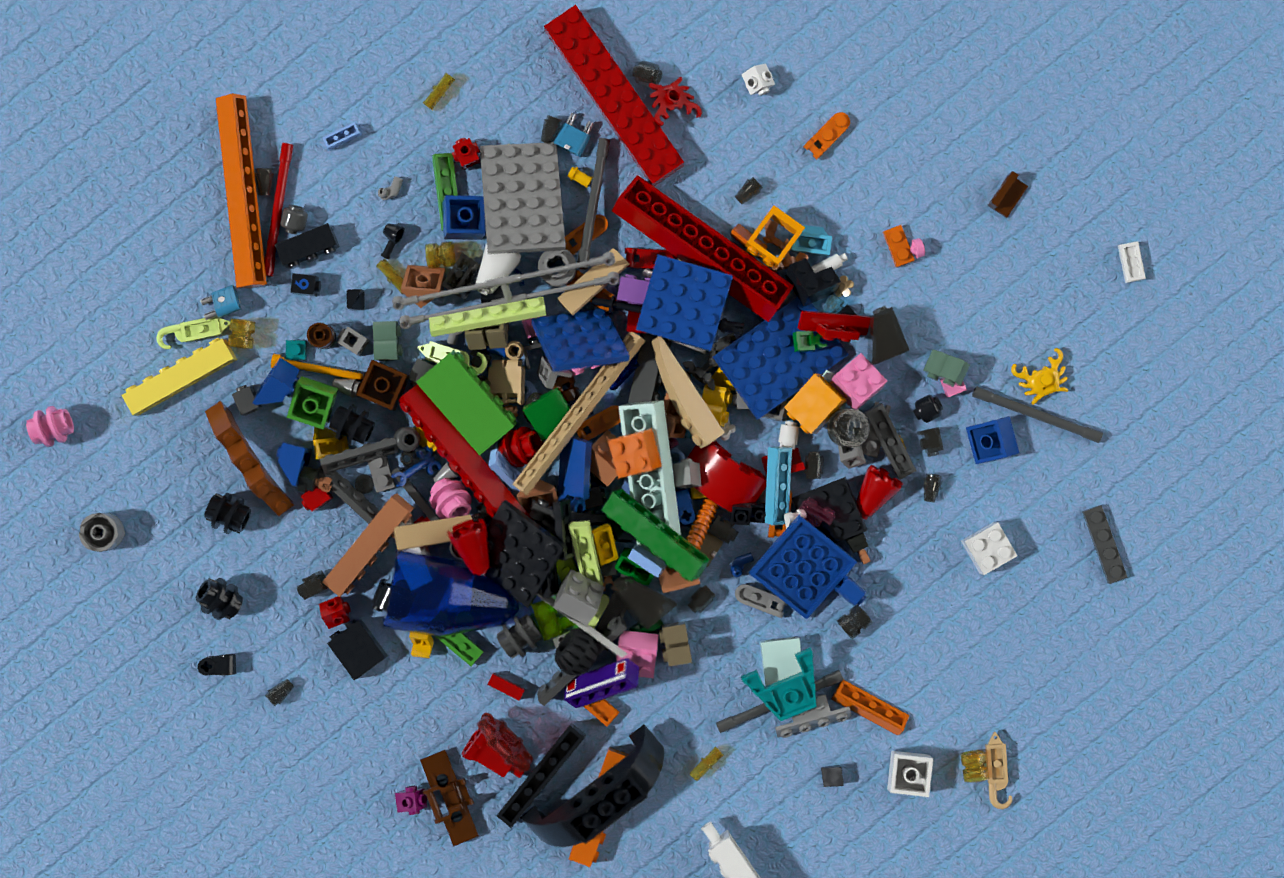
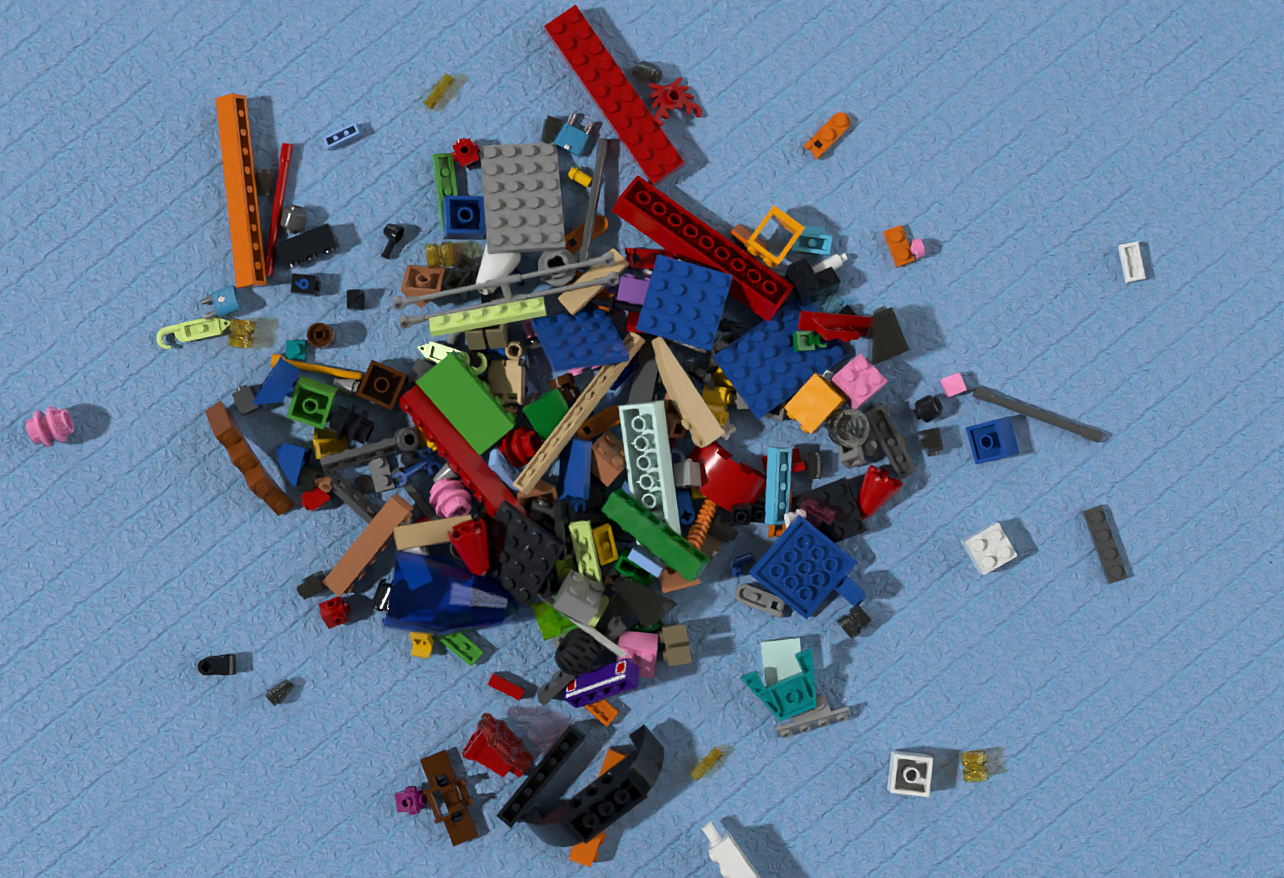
light grey brick [79,513,125,552] -> none
light yellow brick [121,338,238,416] -> none
black piece [196,578,243,620] -> none
black piece [204,493,251,534] -> none
black brick [327,619,388,680] -> none
light grey brick [337,327,370,356] -> none
sand green brick [373,321,403,361] -> none
clear yellow pin [376,259,403,295] -> none
light grey arm [378,177,403,200] -> none
dark grey piece [497,614,543,659] -> none
light grey panel [537,356,572,389] -> none
orange brick [608,428,662,478] -> none
clear smoke brick [687,585,715,613] -> none
dark grey piece [716,670,843,733] -> none
clear smoke cone [734,177,763,204] -> none
white brick [741,64,775,96] -> none
nougat piece [762,220,808,273] -> none
white brick [778,421,800,449] -> none
black slope [821,765,844,787] -> none
orange slope [831,680,910,735] -> none
tan plant [835,276,854,297] -> none
pearl dark grey piece [845,533,871,565] -> none
sand green brick [923,350,970,387] -> none
clear smoke cone [924,473,943,502] -> none
tan plate [985,731,1012,809] -> none
reddish brown panel [988,171,1028,218] -> none
yellow animal [1011,348,1069,405] -> none

